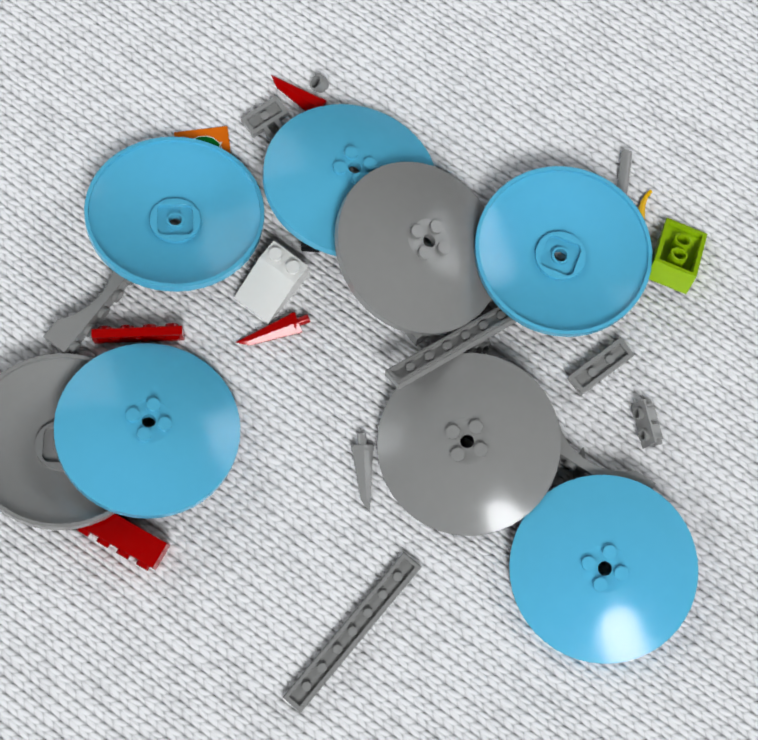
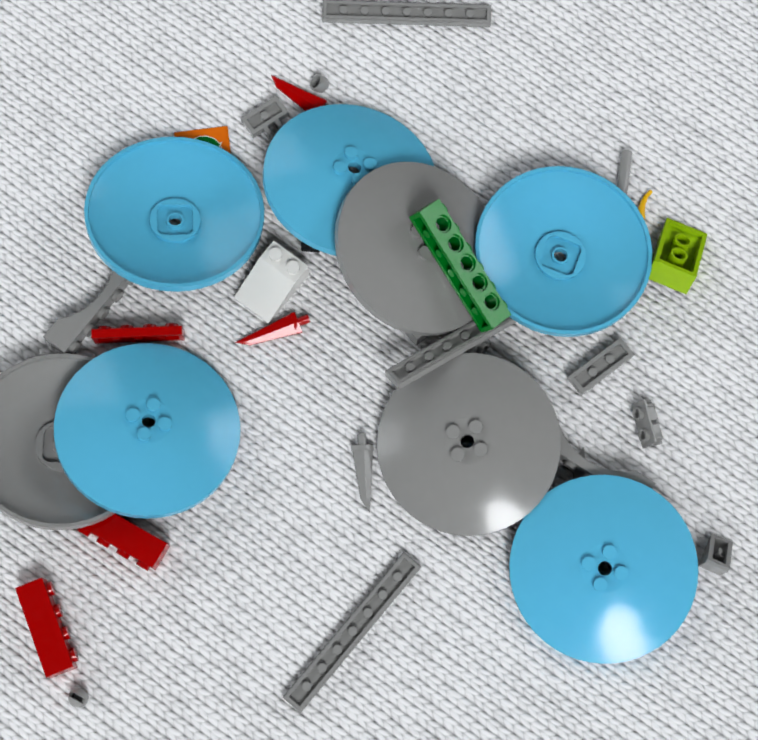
none -> red brick [15,578,79,678]
none -> light grey hinge [68,688,89,708]
none -> light grey tile [322,0,491,27]
none -> green brick [409,199,511,333]
none -> light grey slope [699,533,733,575]

